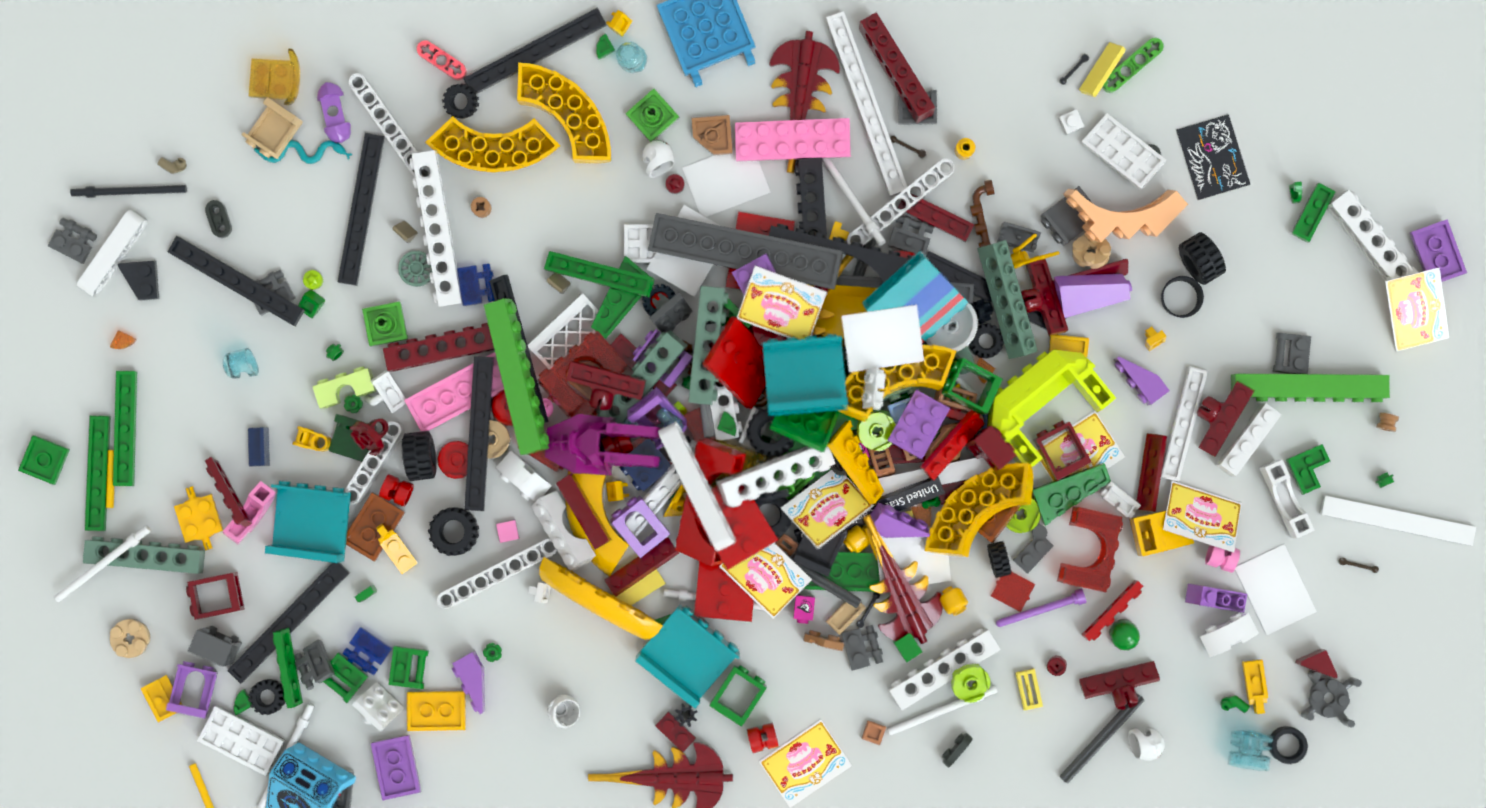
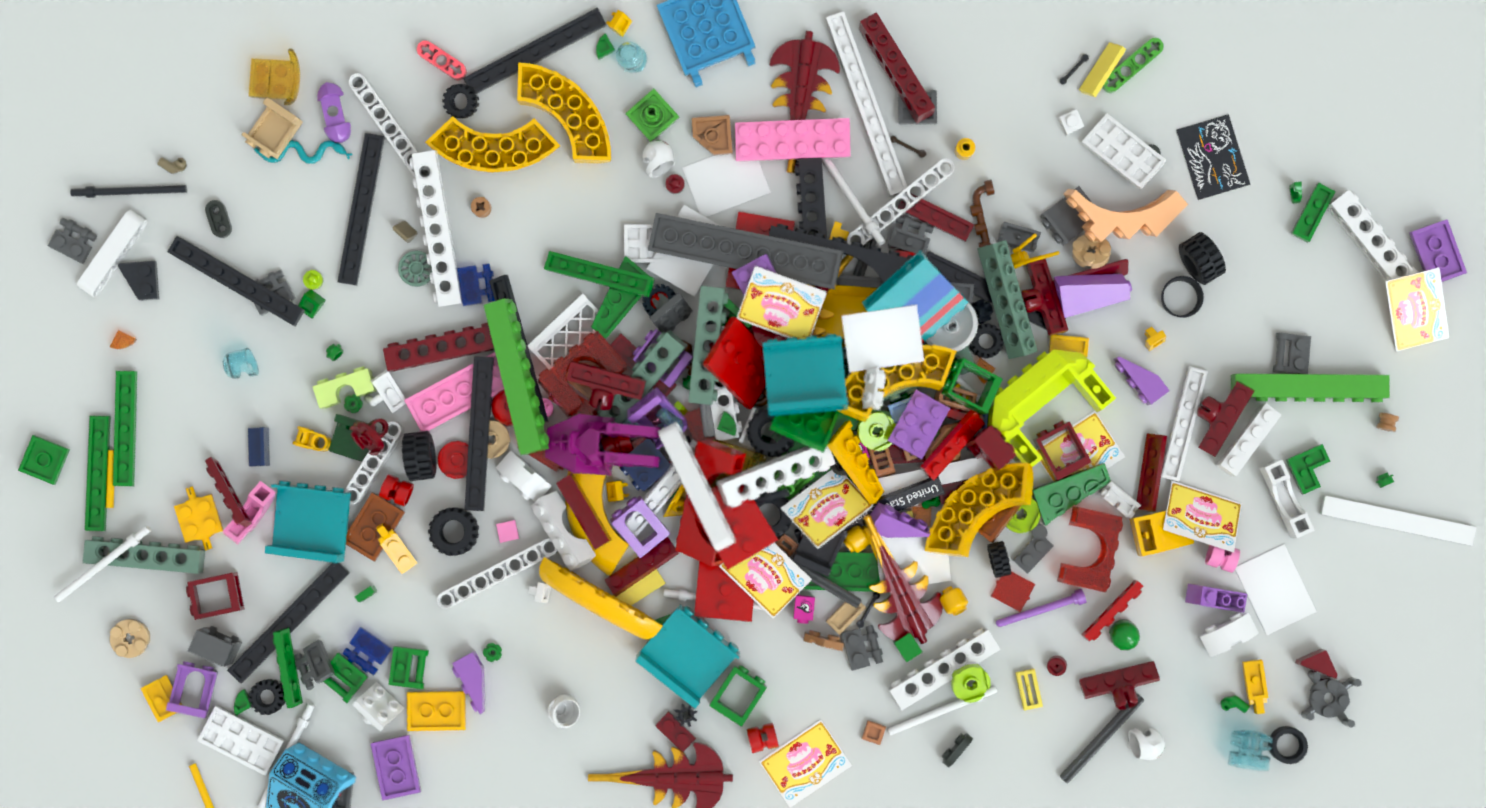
bright green plate [362,301,408,347] -> none
dark tan slope [546,273,571,294] -> none
dark brown hinge [1339,558,1379,573] -> none

